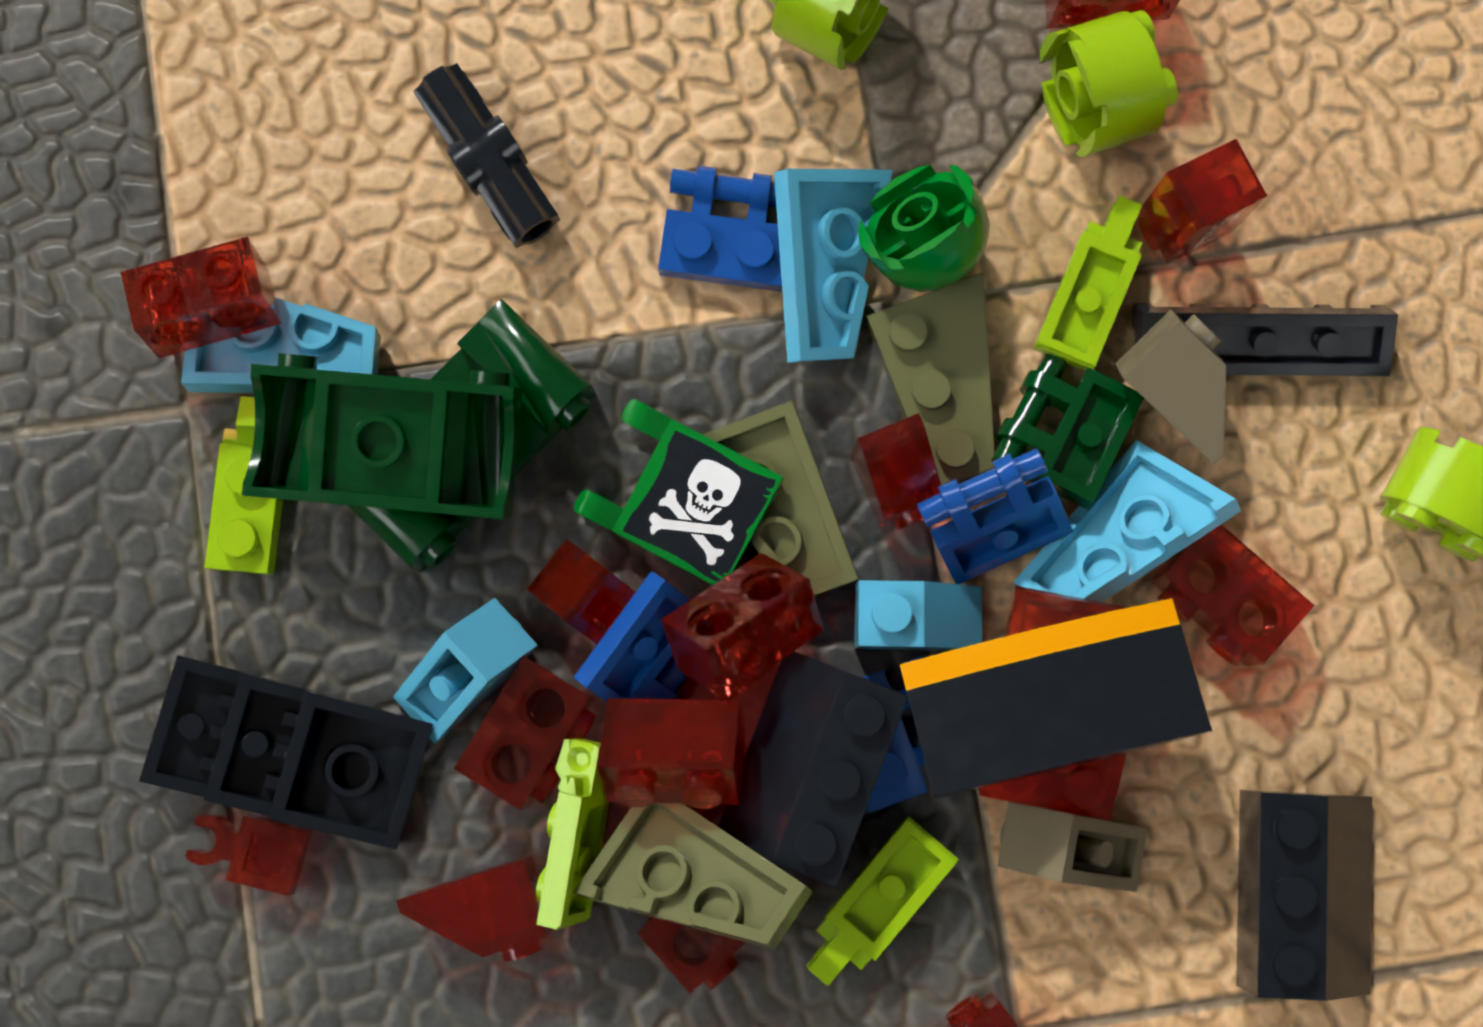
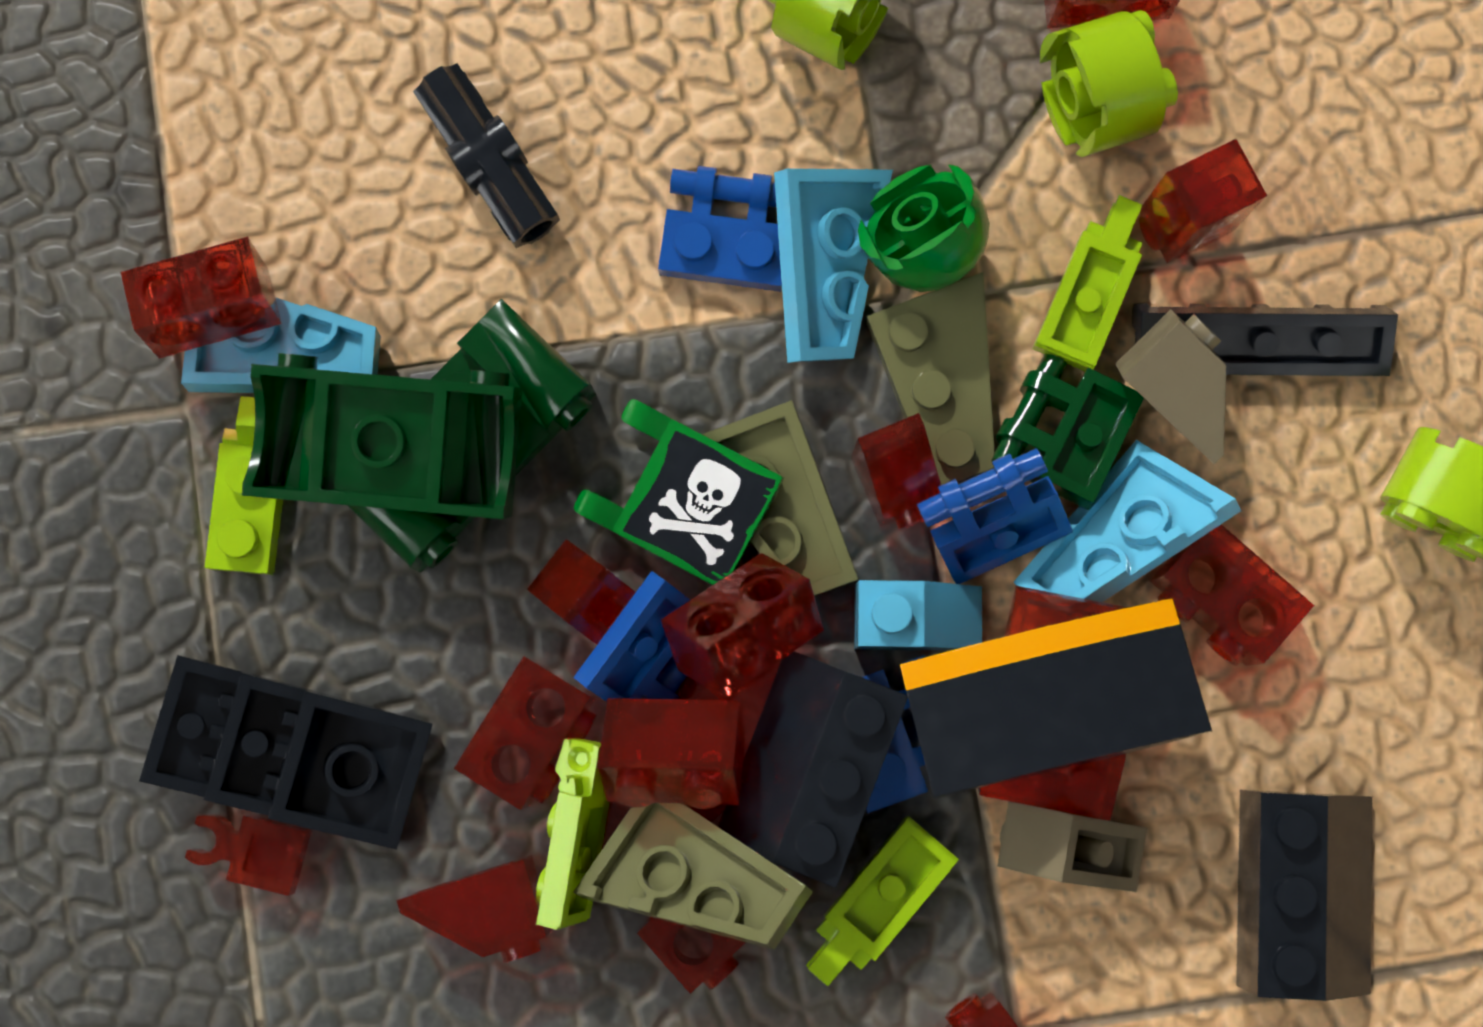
medium azure slope [393,598,537,744] -> none

